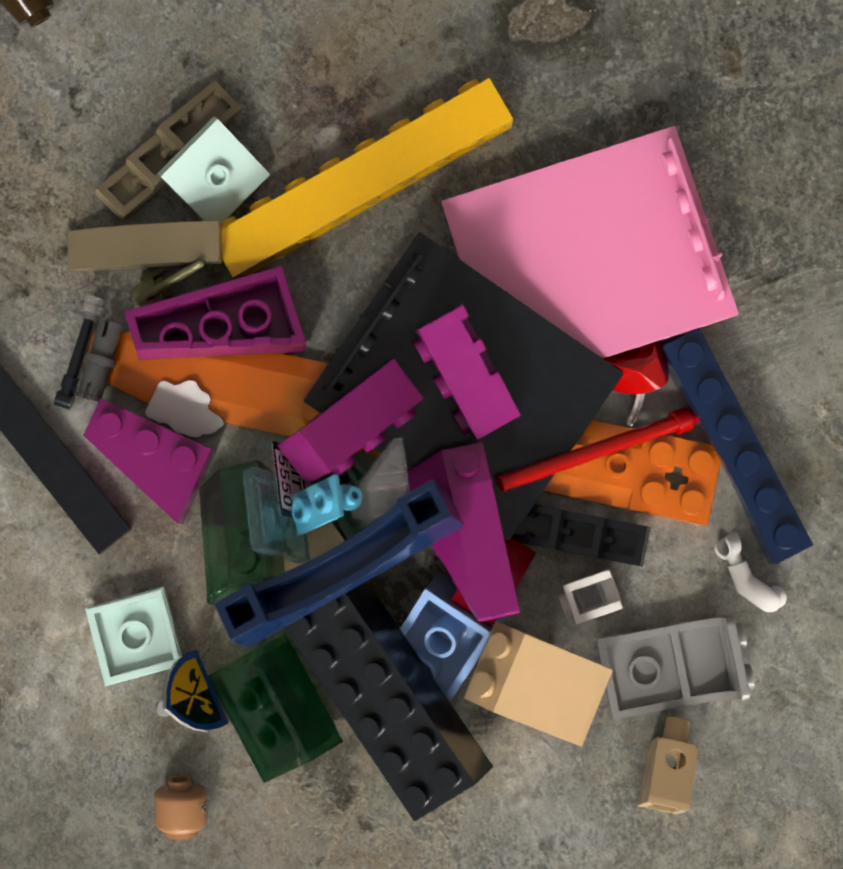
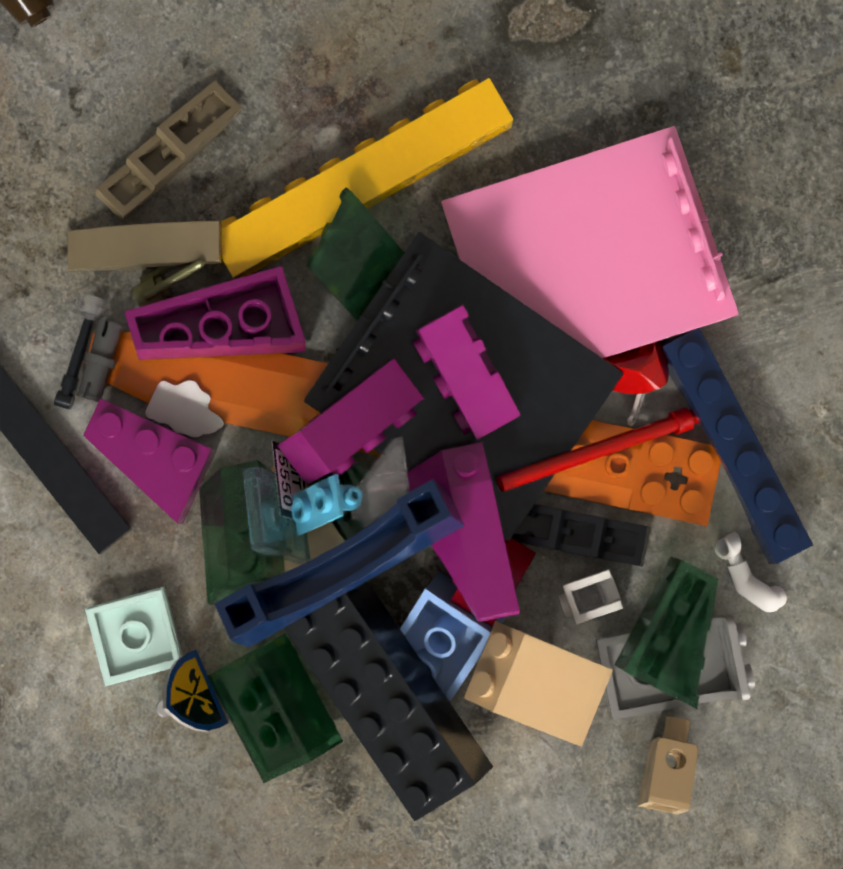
medium nougat head [154,776,208,840] -> none
light aqua plate [157,116,270,222] -> none
none -> clear green slope [306,187,405,322]
none -> clear green wedge [614,556,718,709]

